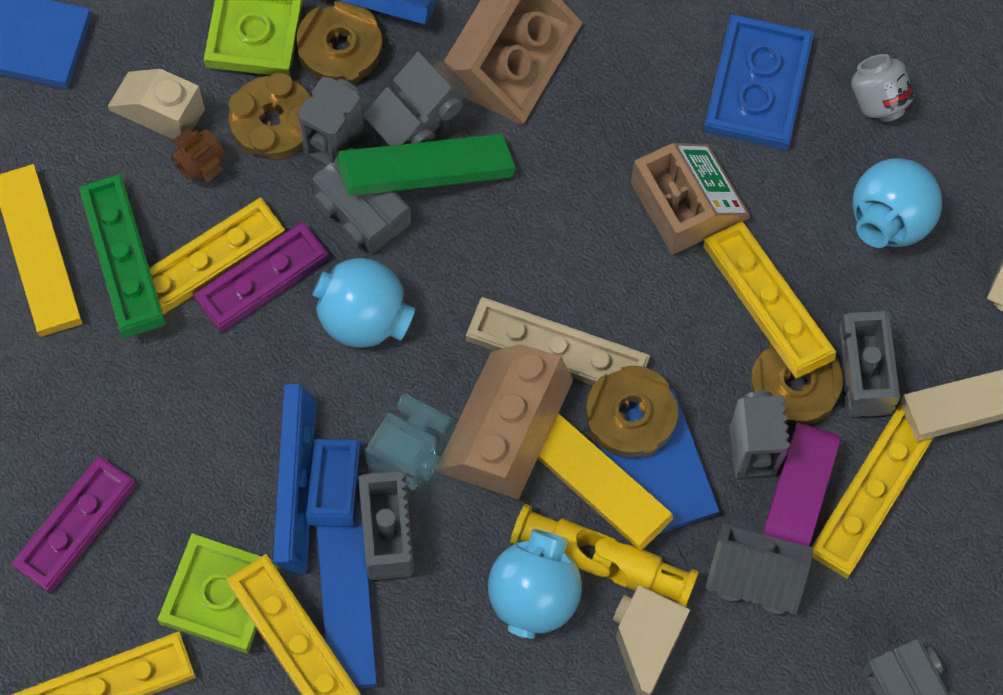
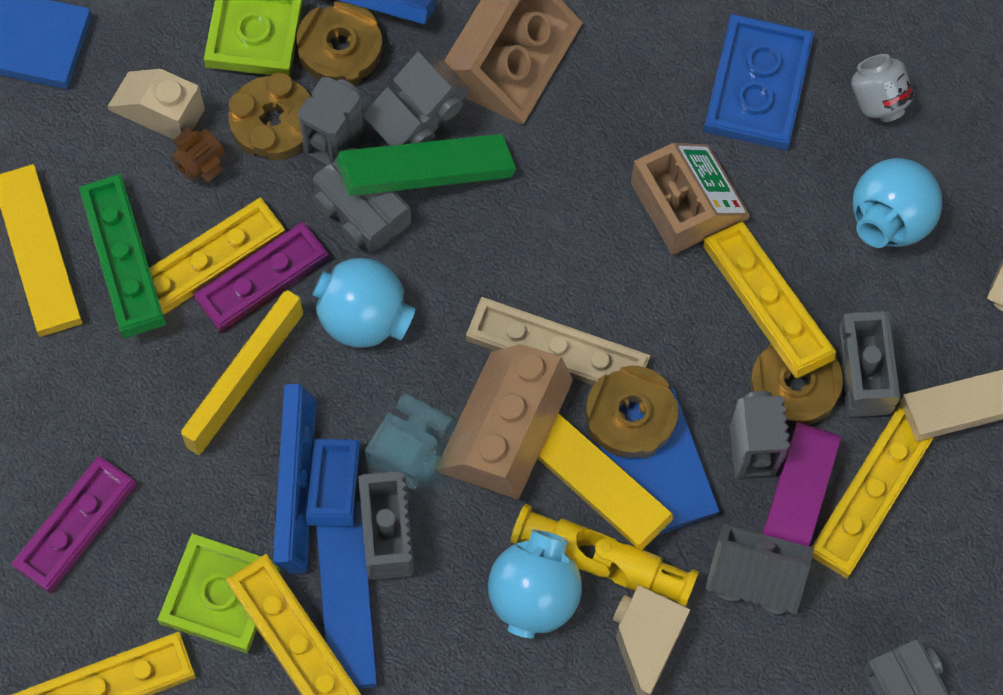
none -> yellow tile [181,290,303,456]

